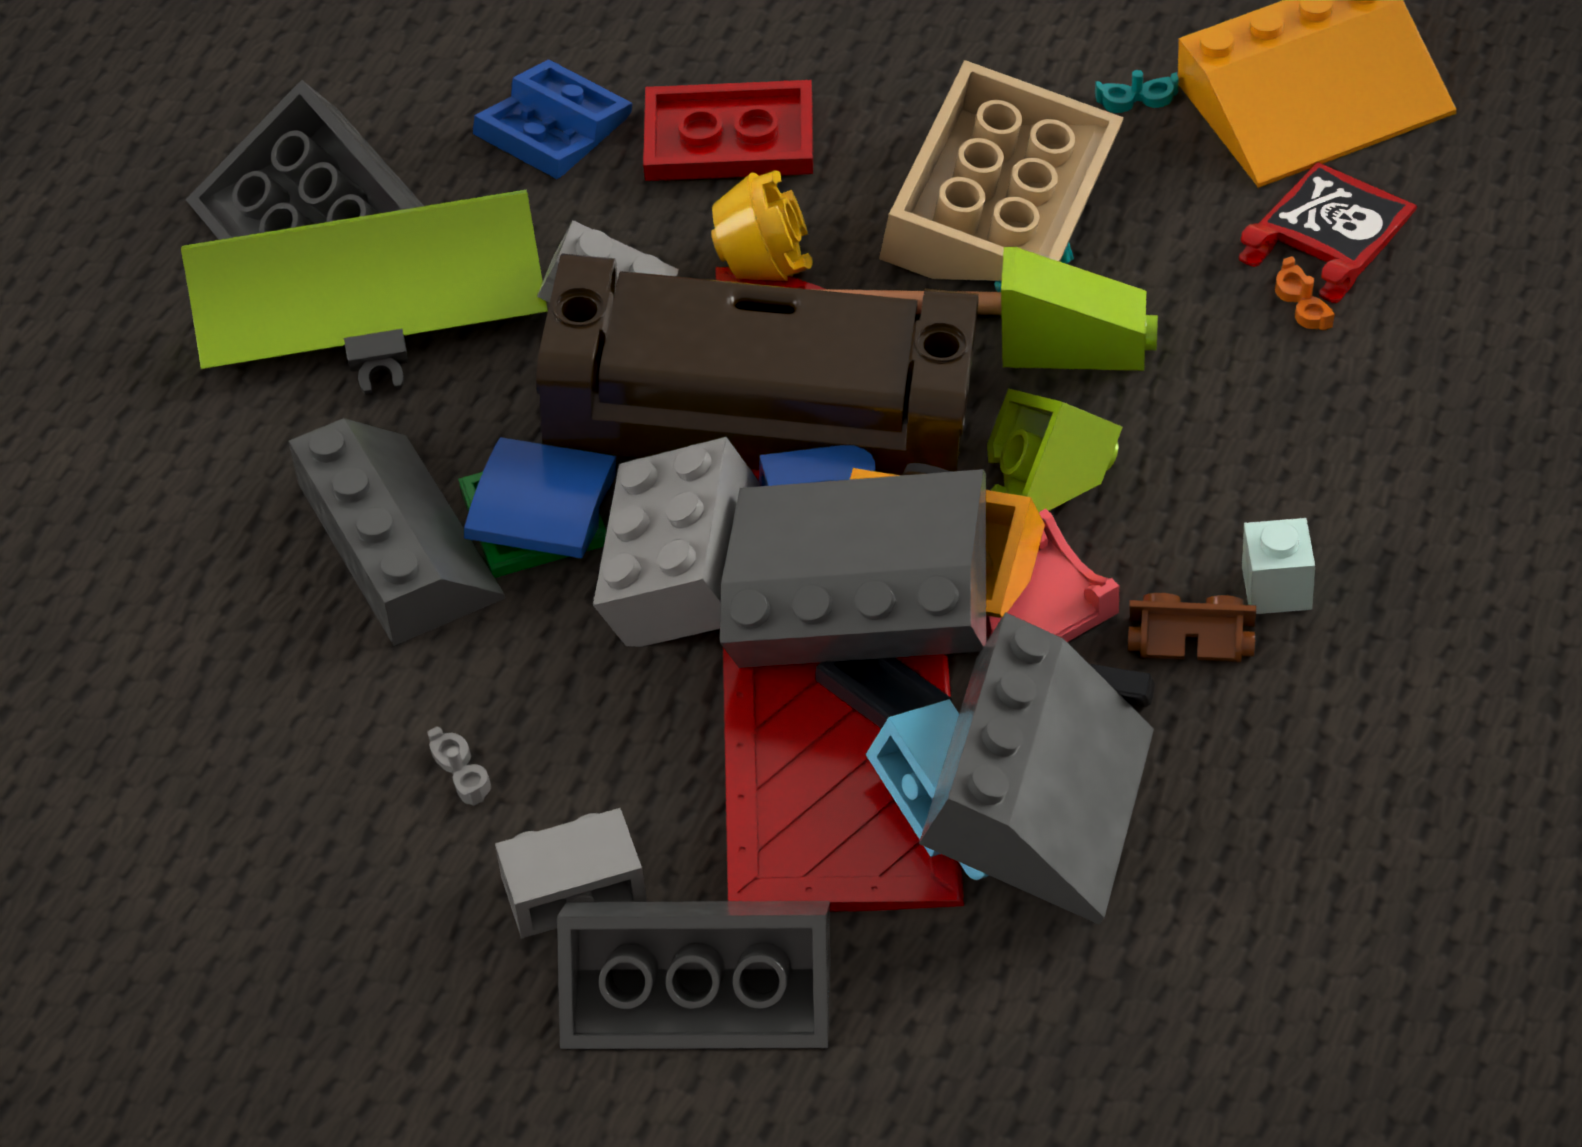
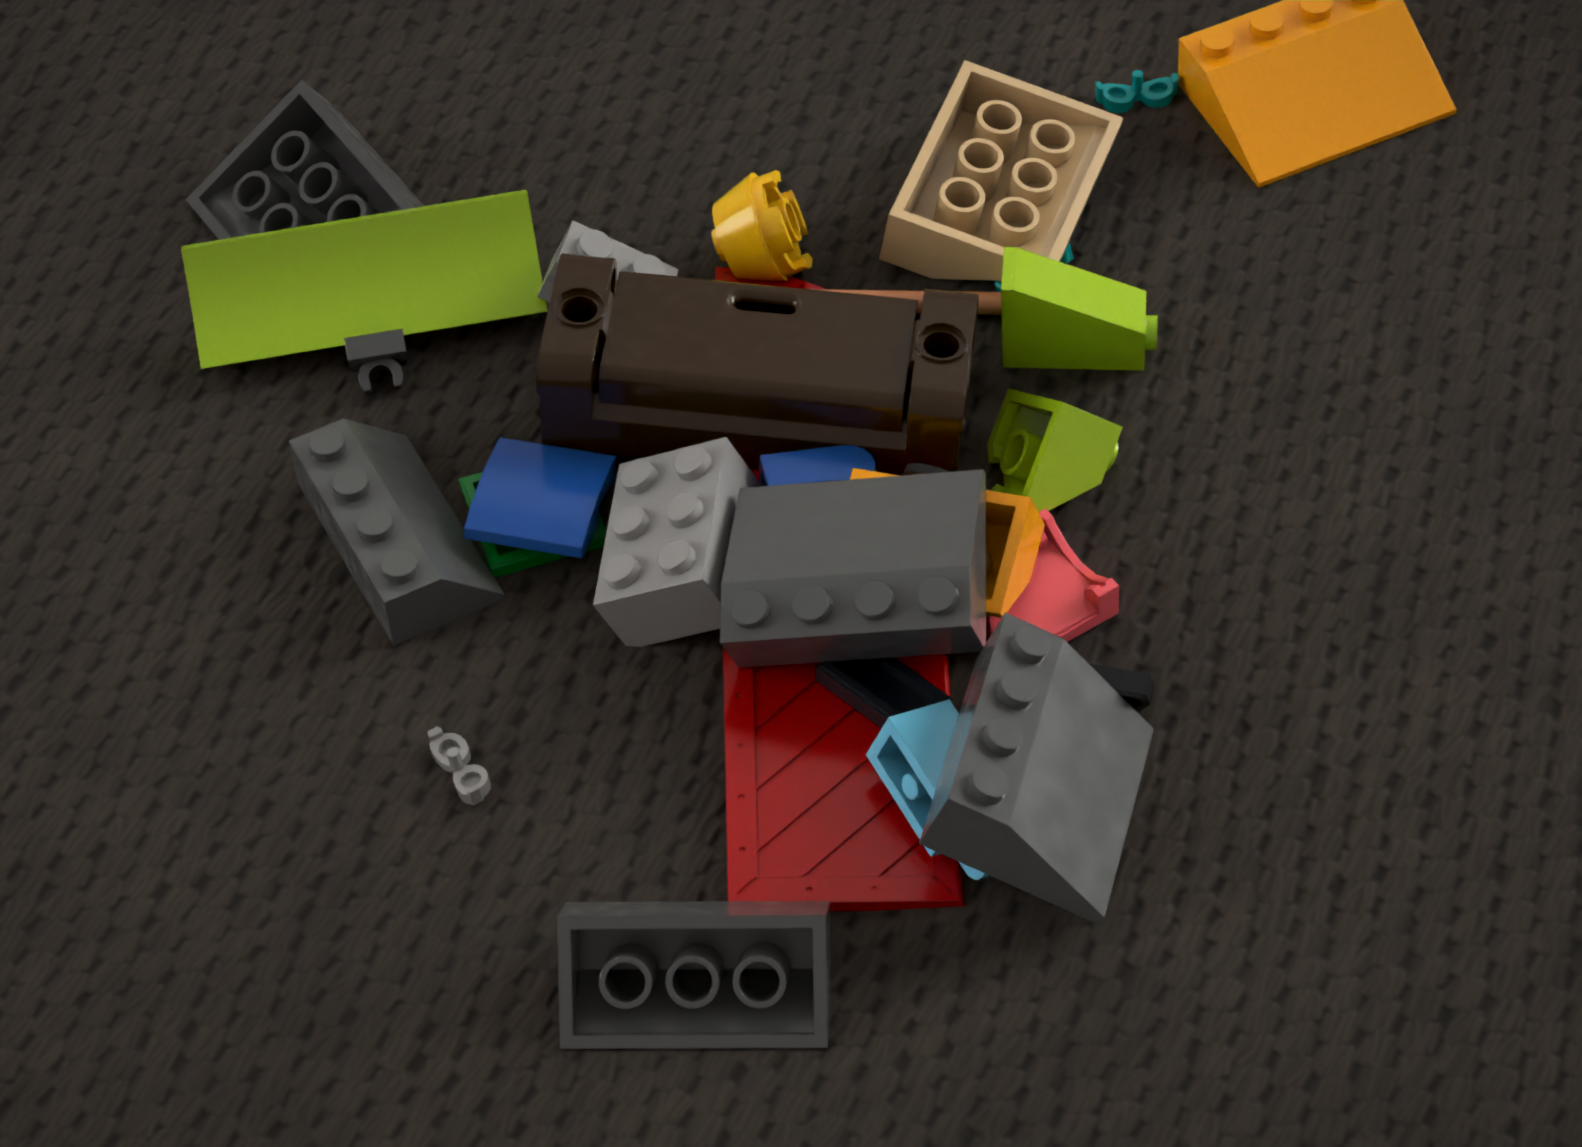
blue slope [473,59,632,179] -> none
light grey brick [495,808,647,938] -> none
red plate [643,80,813,181] -> none
dark orange hinge [1128,593,1256,662] -> none
flag [1239,162,1417,303] -> none
light aqua brick [1242,518,1315,614] -> none
orange piece [1275,256,1335,331] -> none

